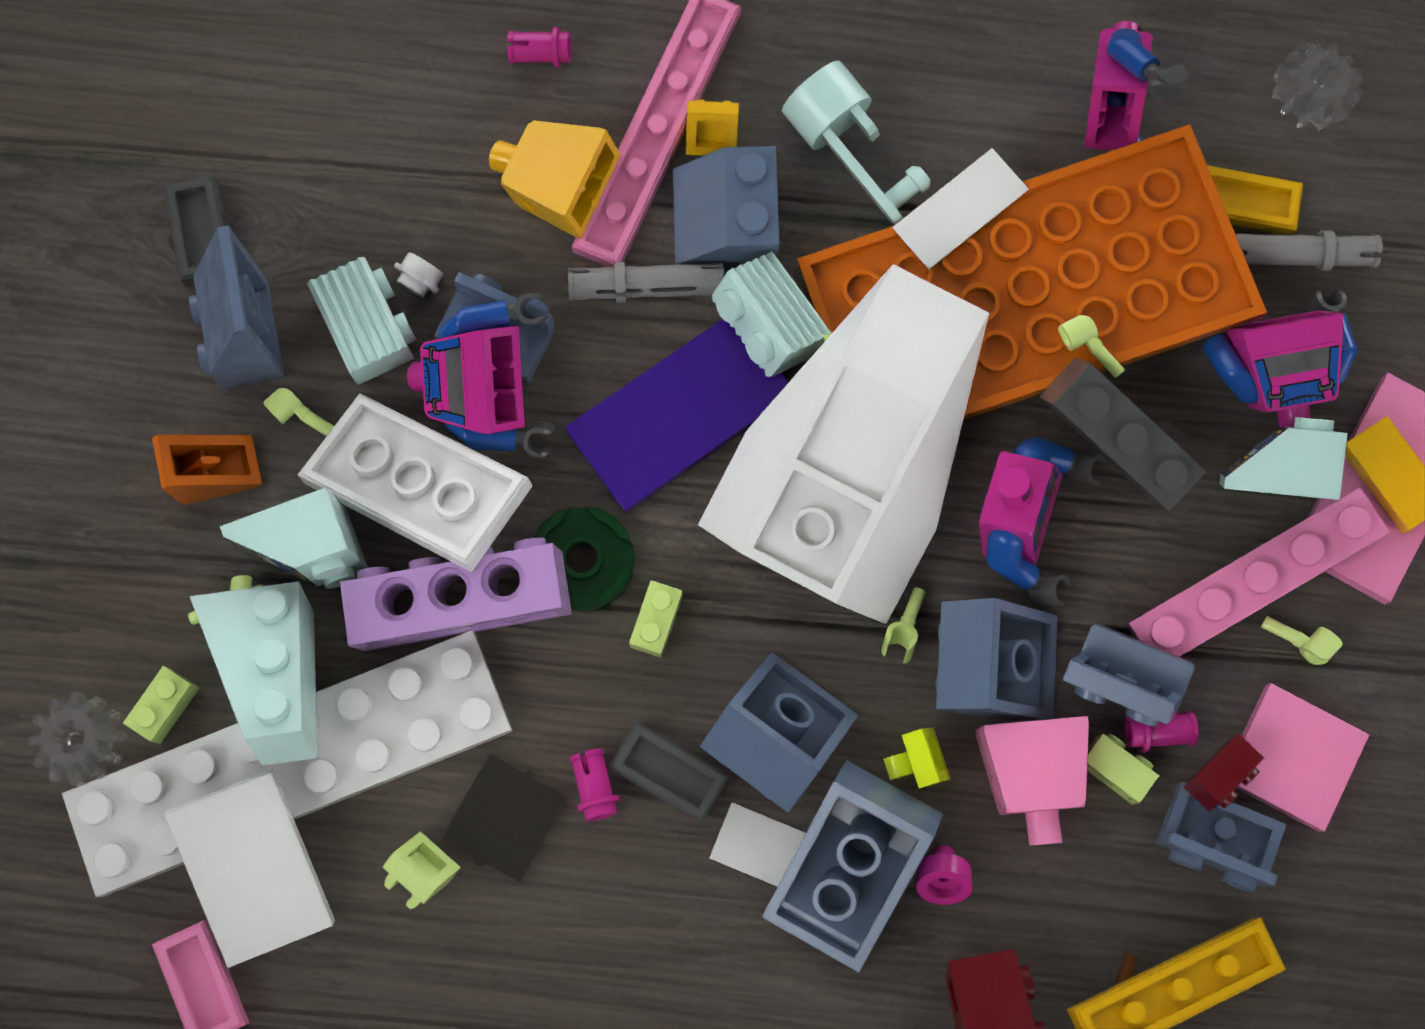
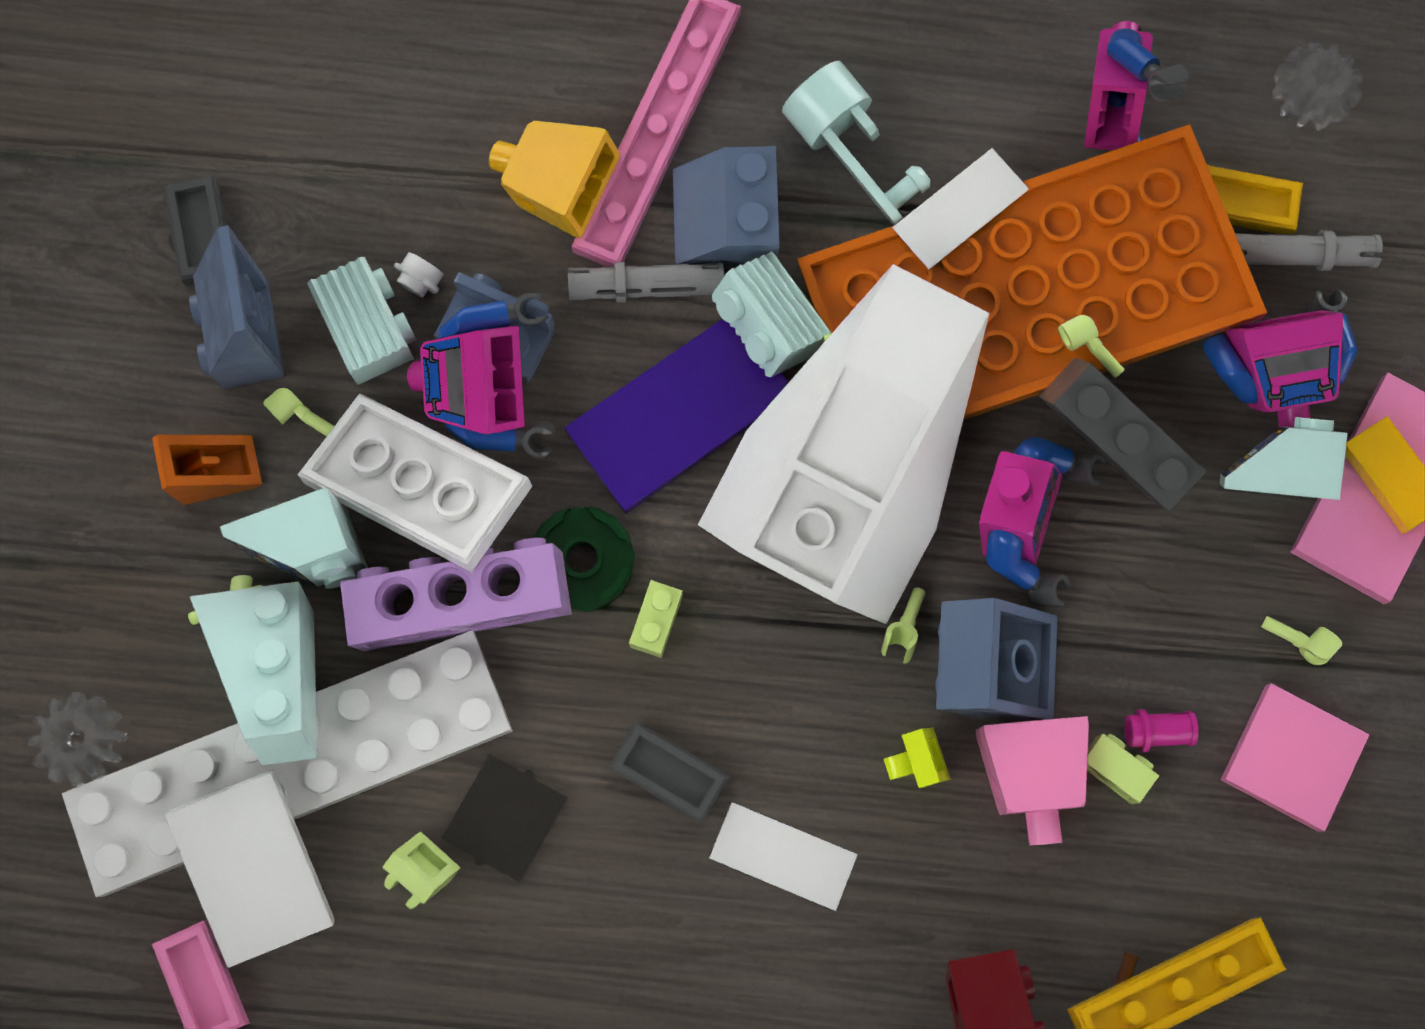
yellowish green piece [123,666,200,744] -> none
dark pink pin [507,27,572,68] -> none
dark pink pin [569,748,620,822] -> none
yellow tile [686,99,739,156] -> none
sand blue slope [700,652,858,813] -> none
sand blue slope [762,760,943,973] -> none
dark pink tile [916,845,972,905] -> none
sand blue bracket [1063,624,1195,726] -> none
bright pink plate [1126,487,1391,657] -> none
sand blue bracket [1156,782,1287,893] -> none
dark red piece [1183,733,1264,812] -> none

